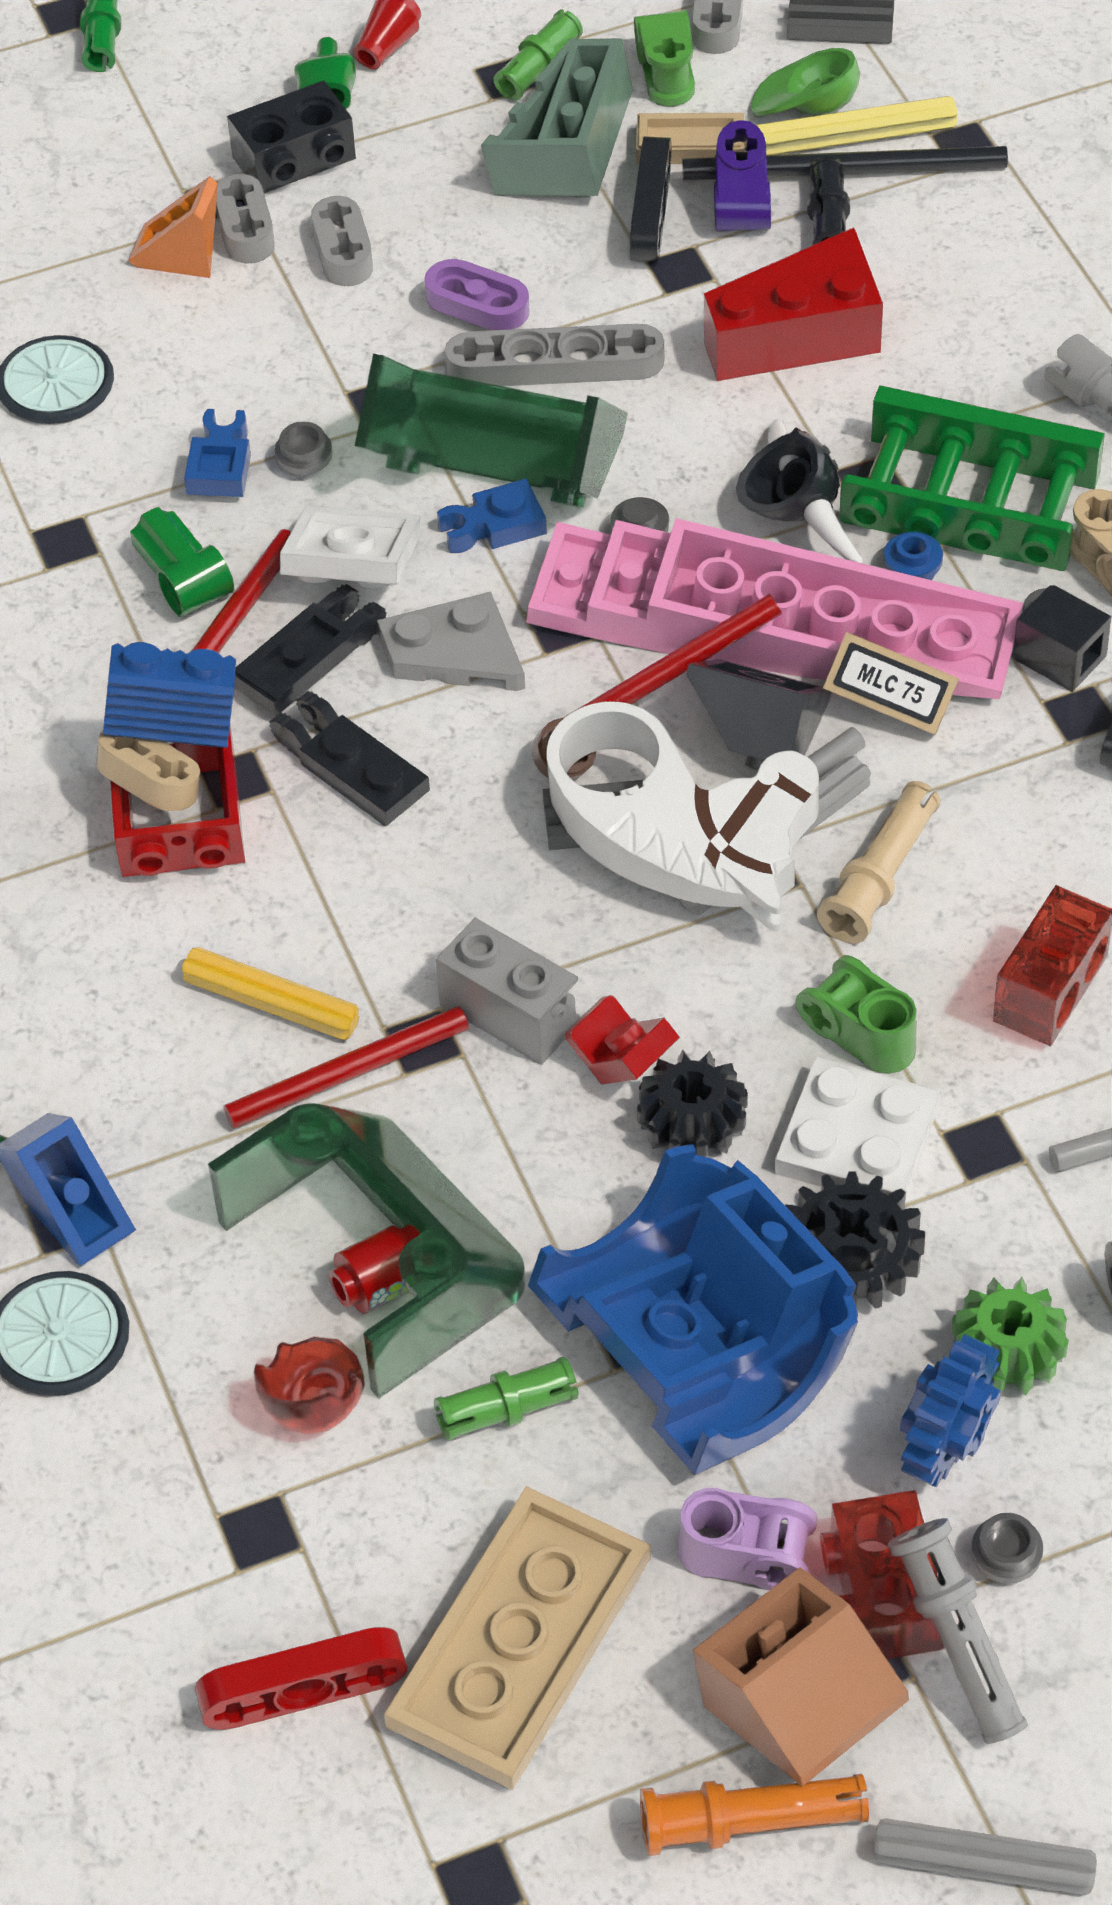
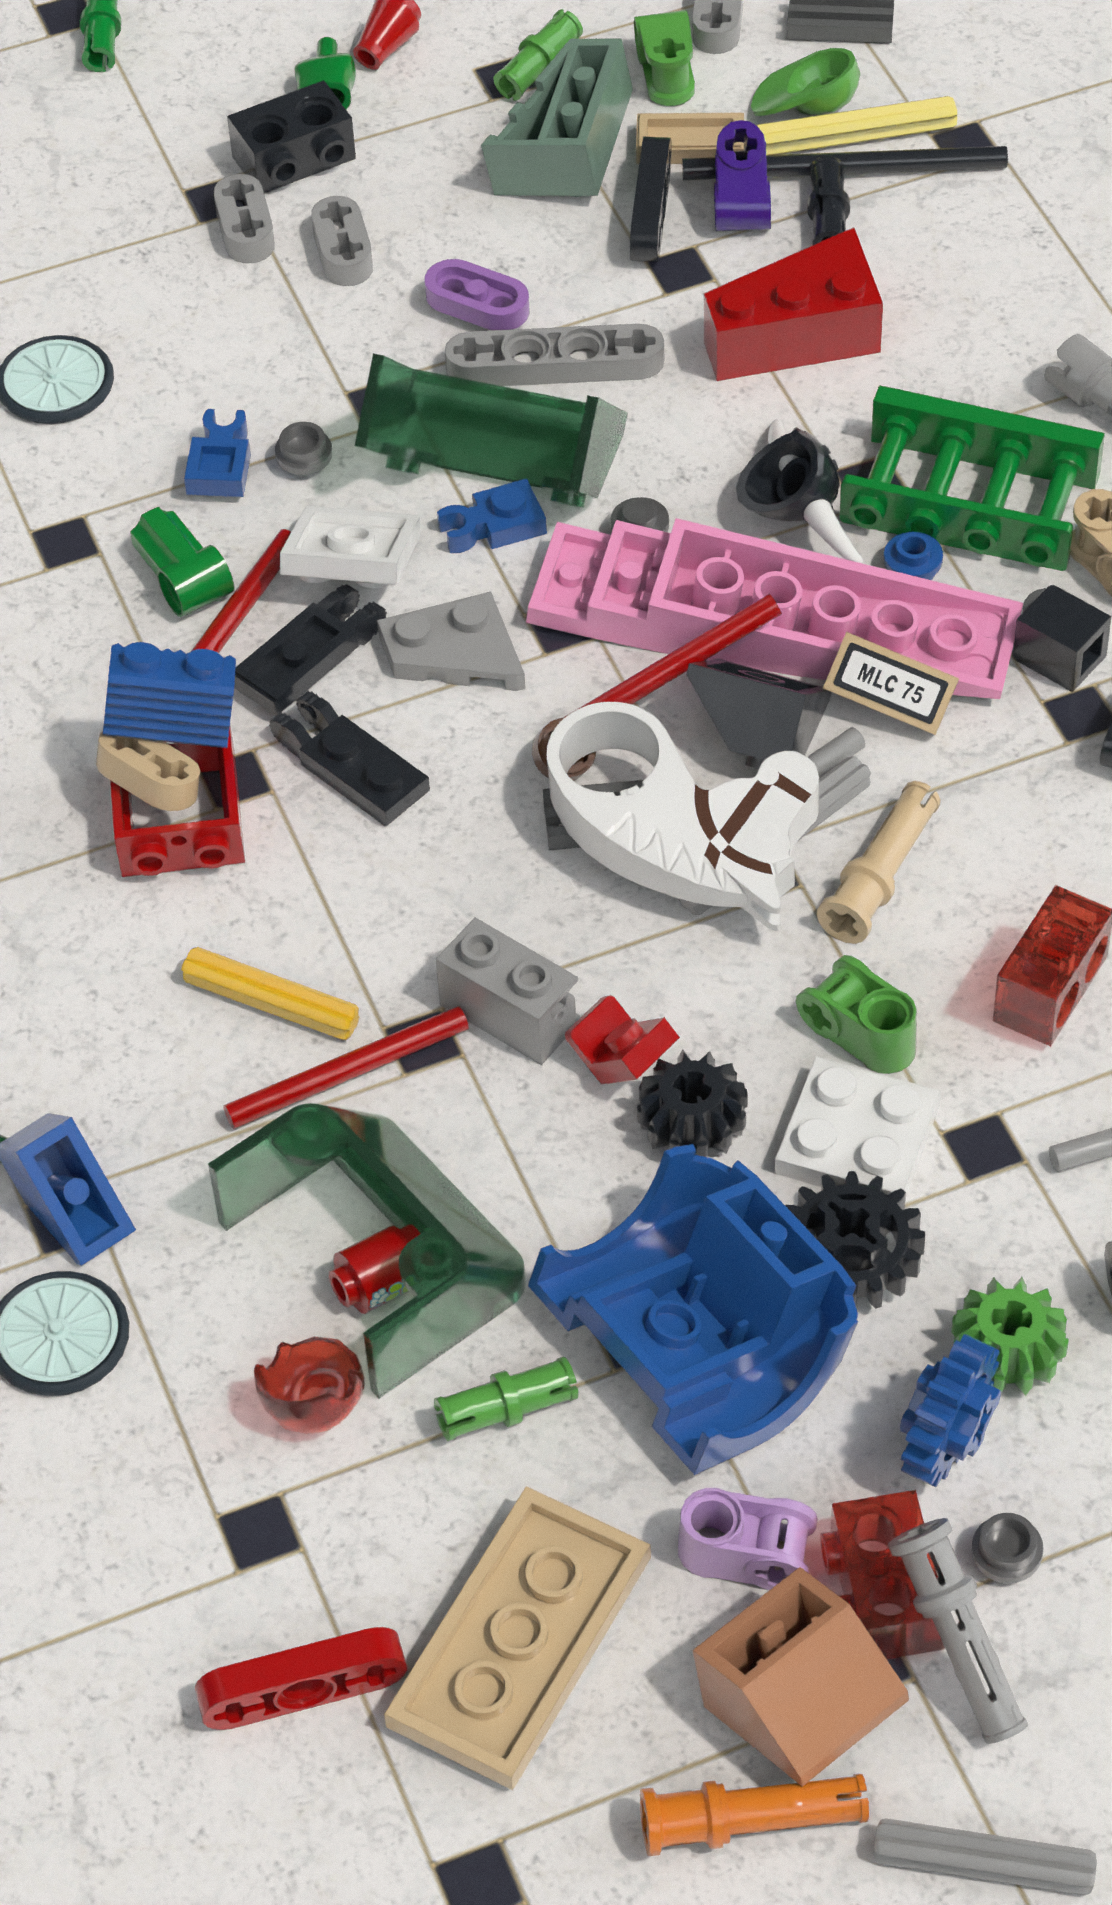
orange slope [128,176,218,278] -> none

